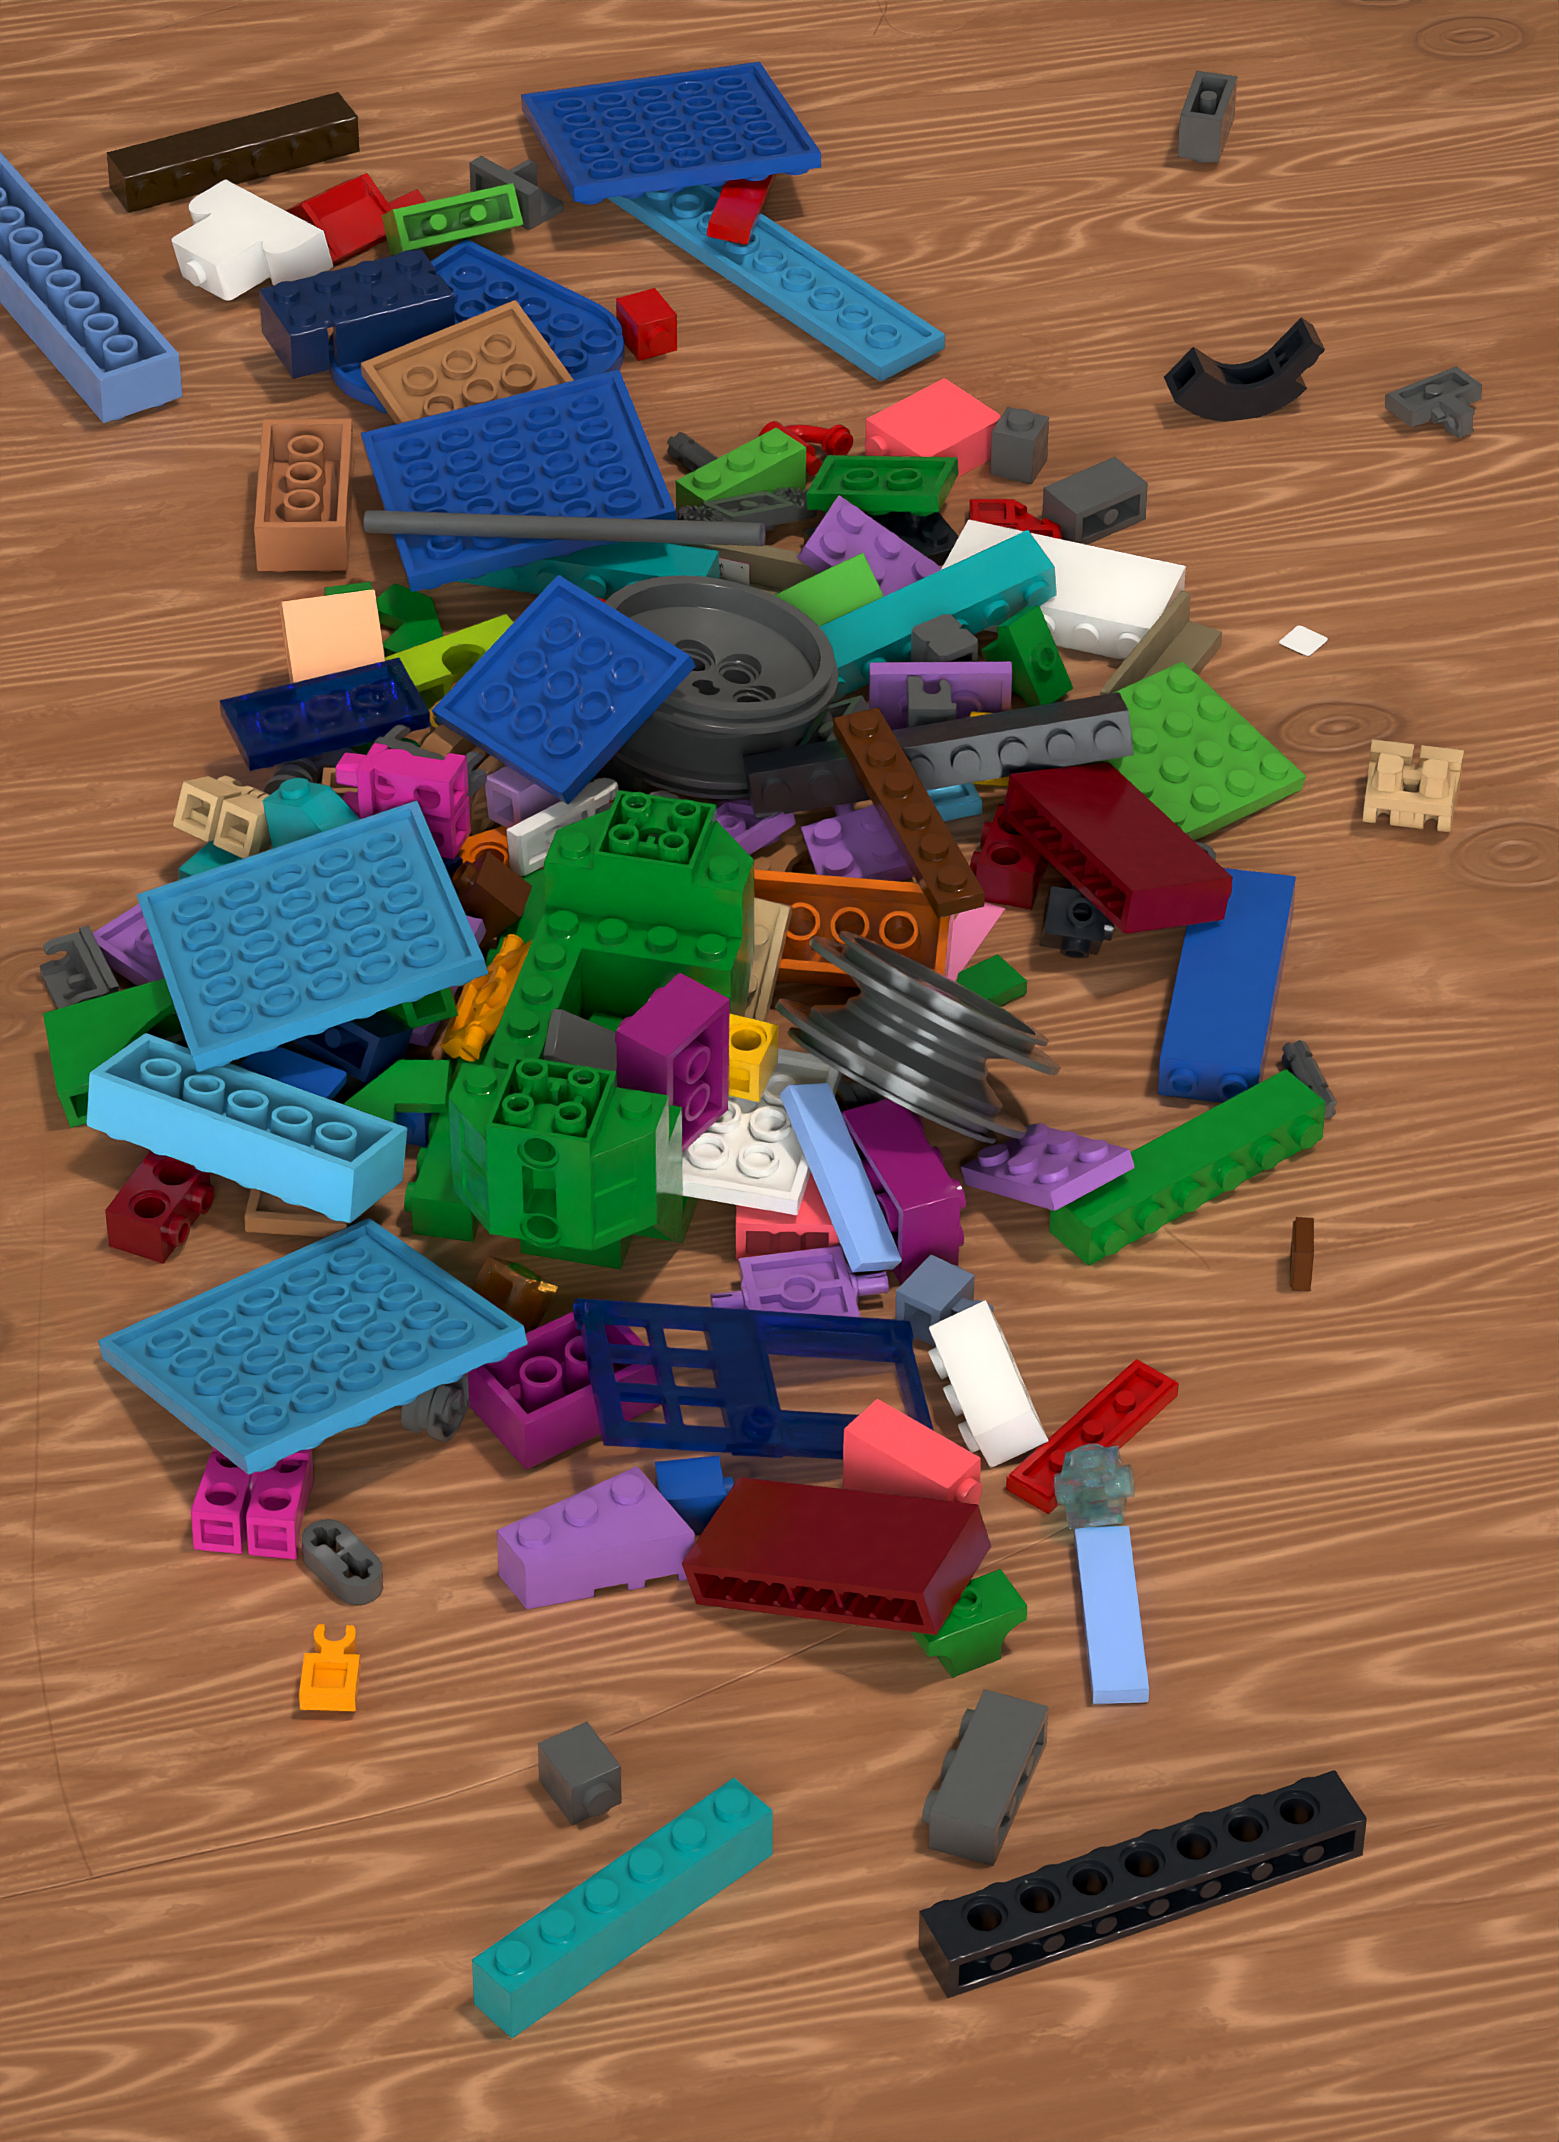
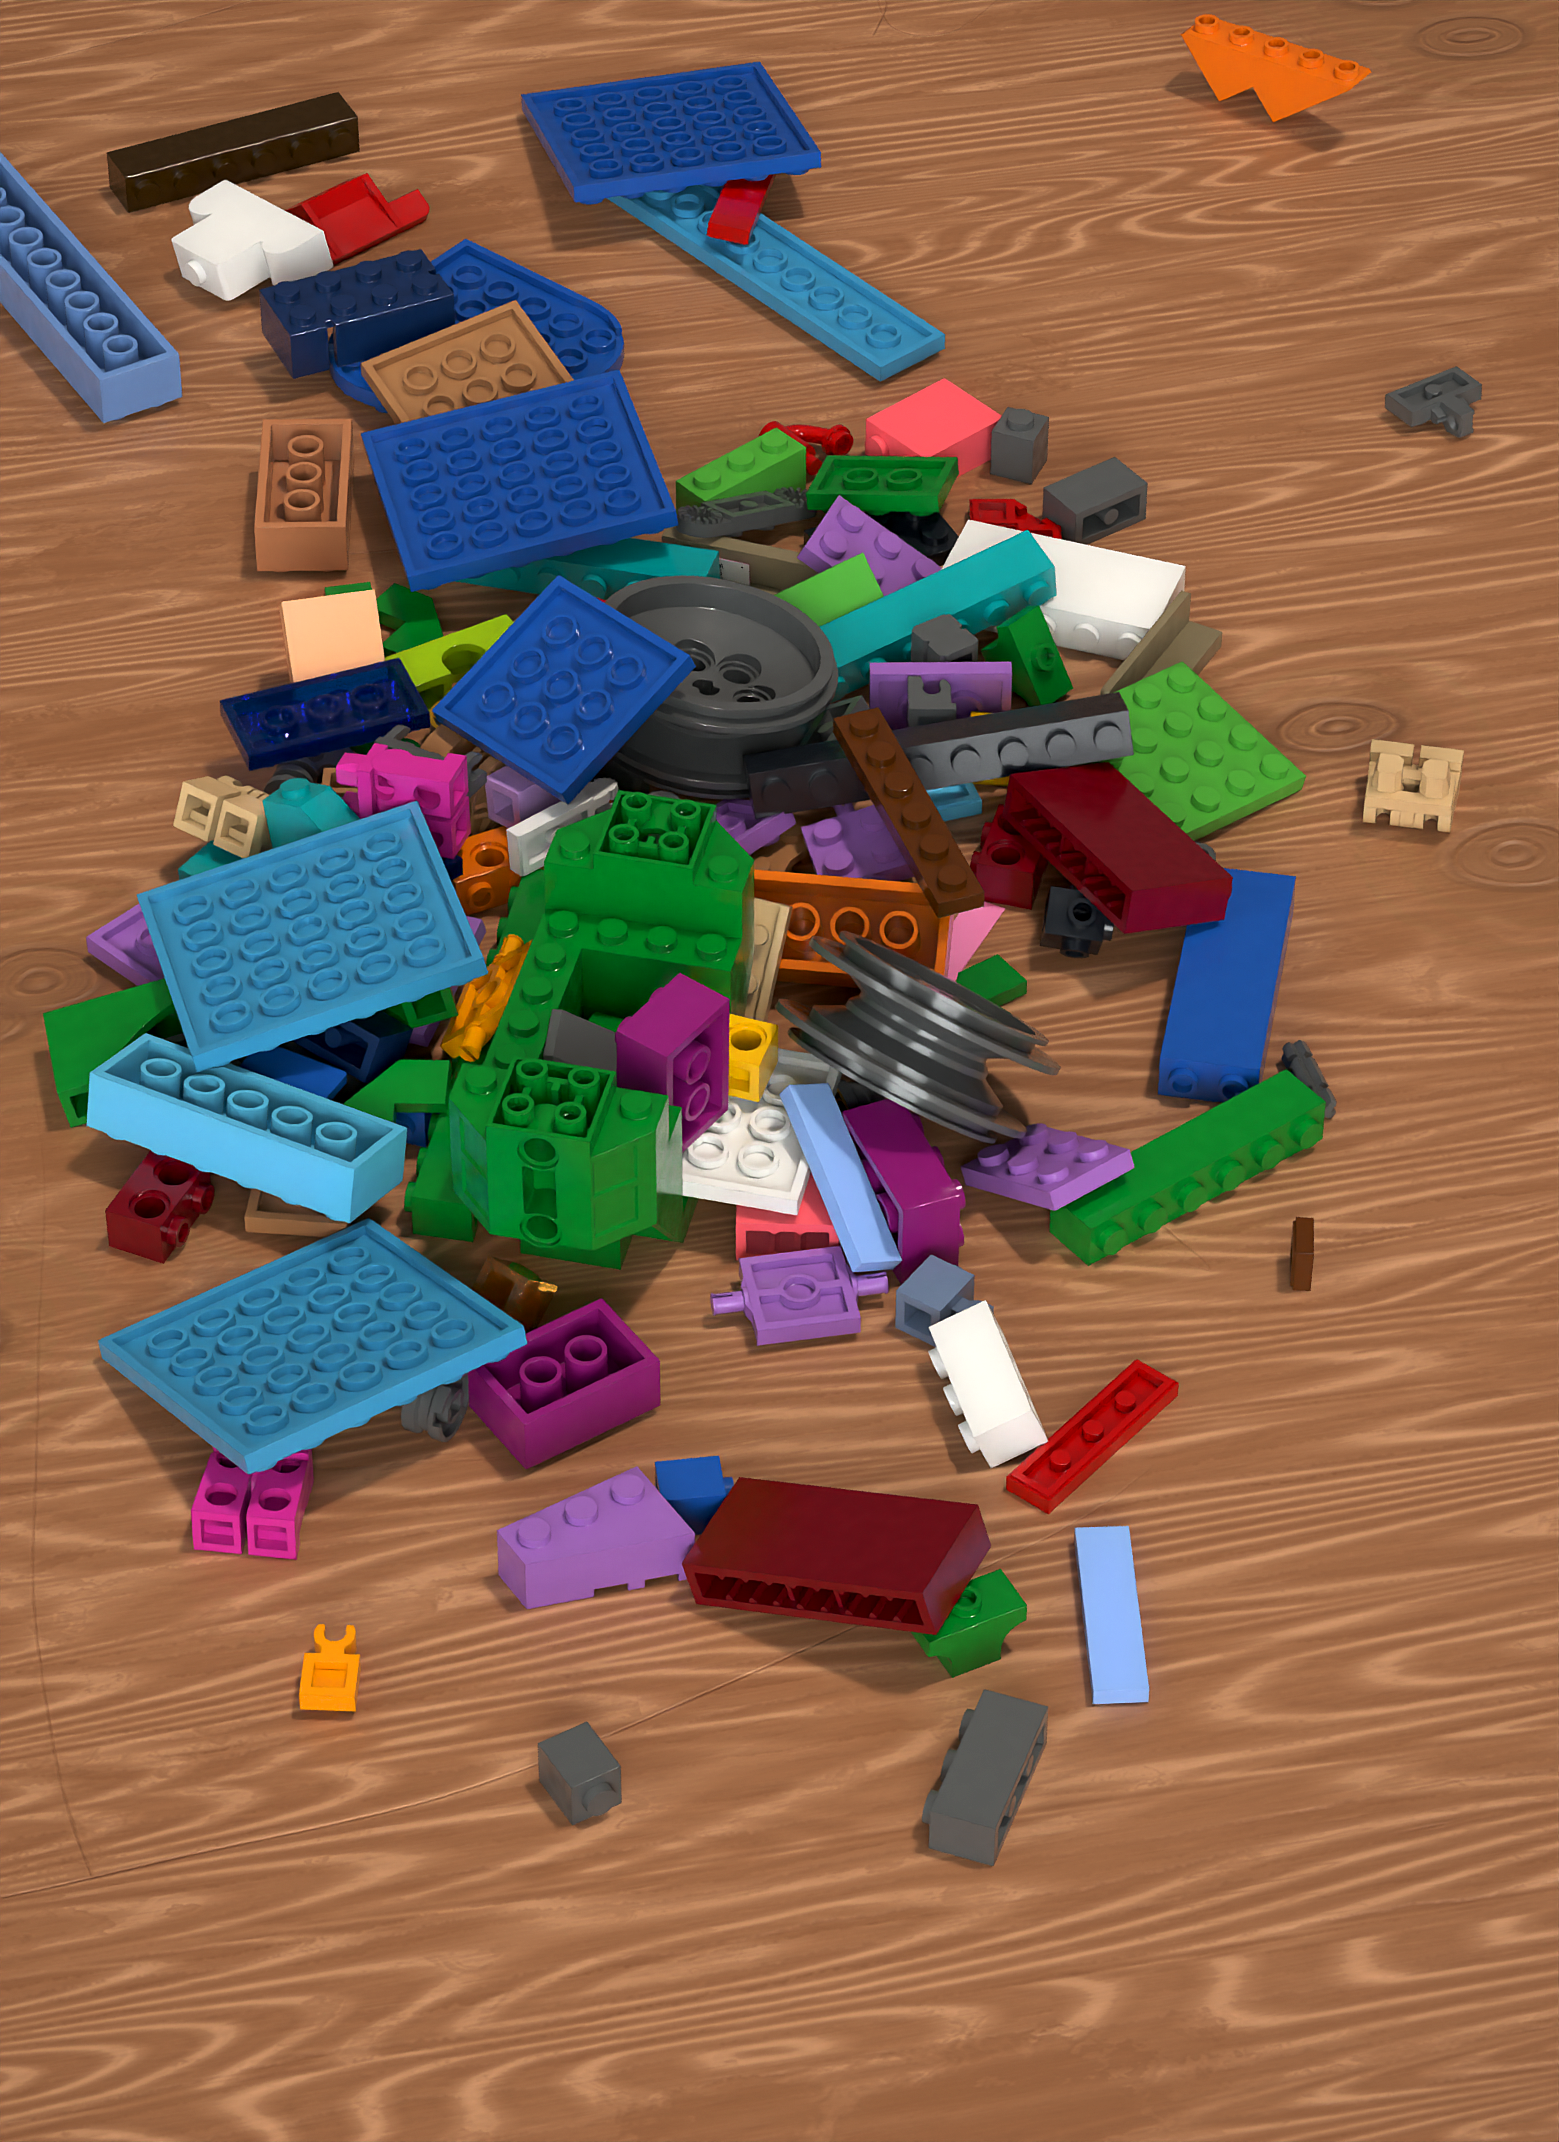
dark grey hinge [40,925,119,1009] -> none
dark grey beam [302,1519,383,1605] -> none
dark grey piece [364,510,765,546] -> none
bright green brick [381,183,523,256] -> none
reddish brown brick [451,851,532,949] -> none
dark grey panel [469,156,563,230] -> none
teal brick [472,1778,773,2038] -> none
clear blue door [573,1298,934,1460] -> none
red brick [616,288,677,361] -> none
dark grey axle [667,432,718,472] -> none
coral brick [843,1399,982,1506] -> none
black brick [918,1770,1367,1999] -> none
clear light blue brick [1054,1444,1135,1529] -> none
black arch [1164,317,1325,422] -> none
dark grey brick [1178,71,1237,163] -> none
white sticker [1279,625,1328,656] -> none
none -> orange slope [1181,14,1371,123]

